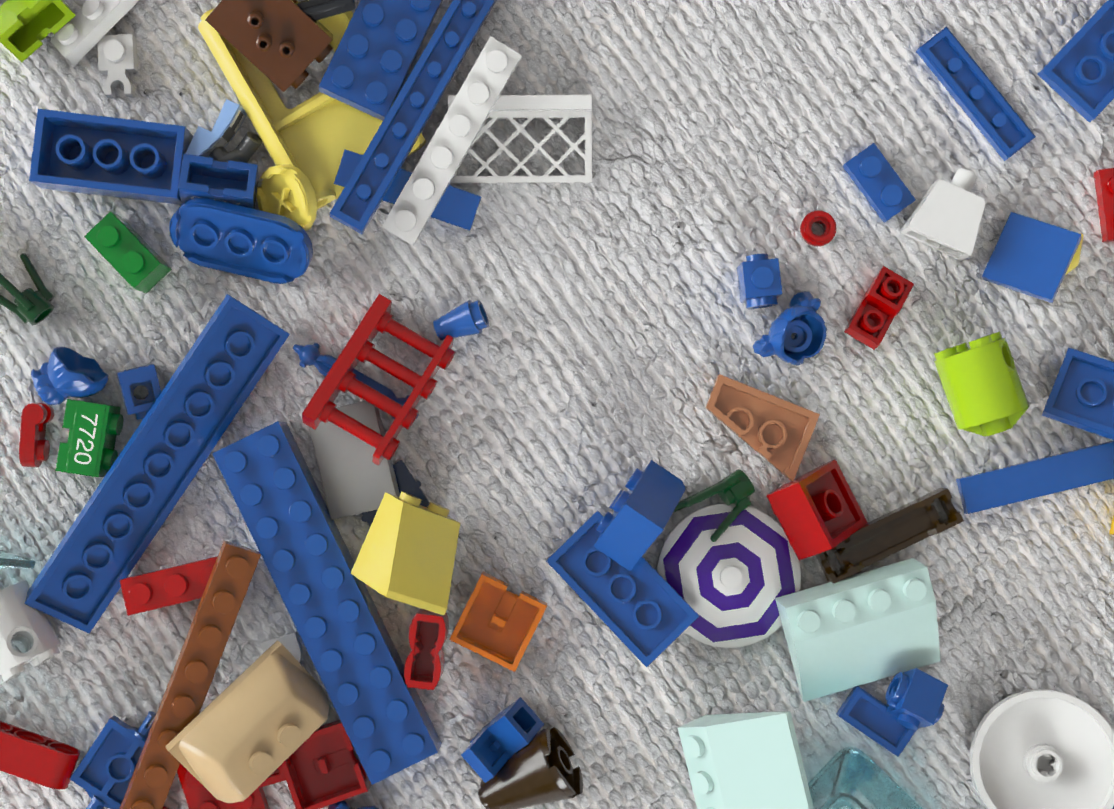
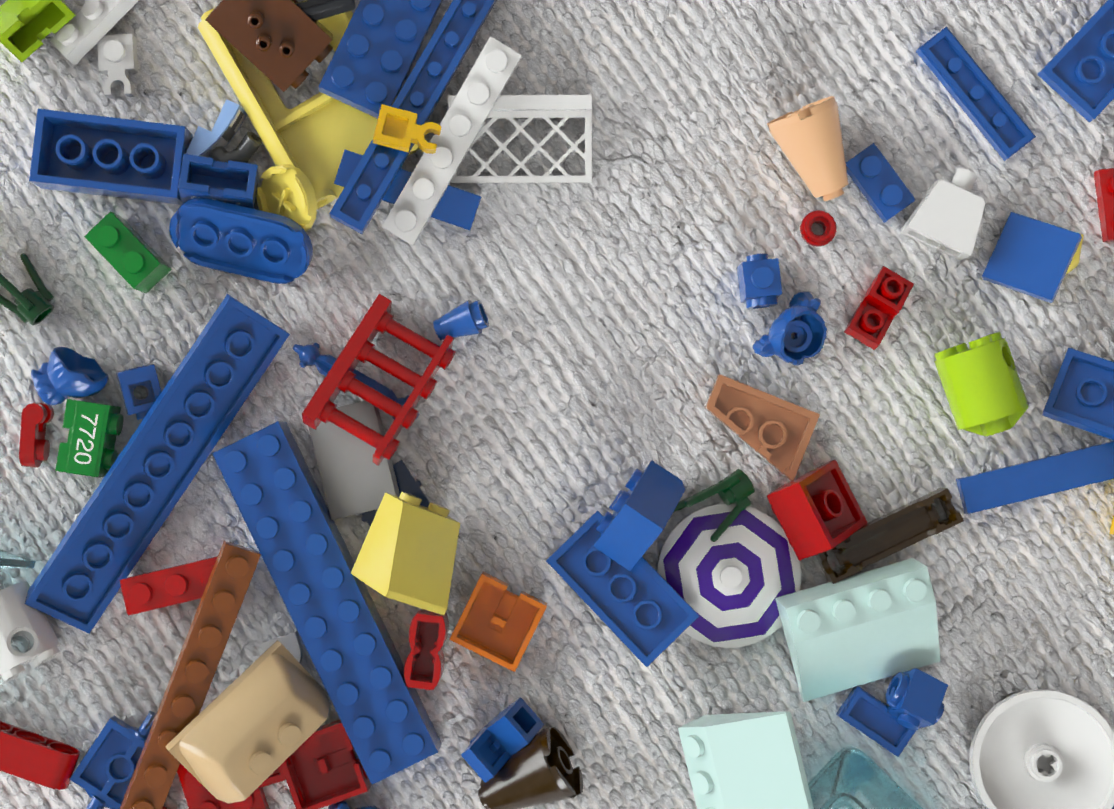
none -> yellow plate [373,104,441,154]
none -> light nougat cone [767,96,848,201]

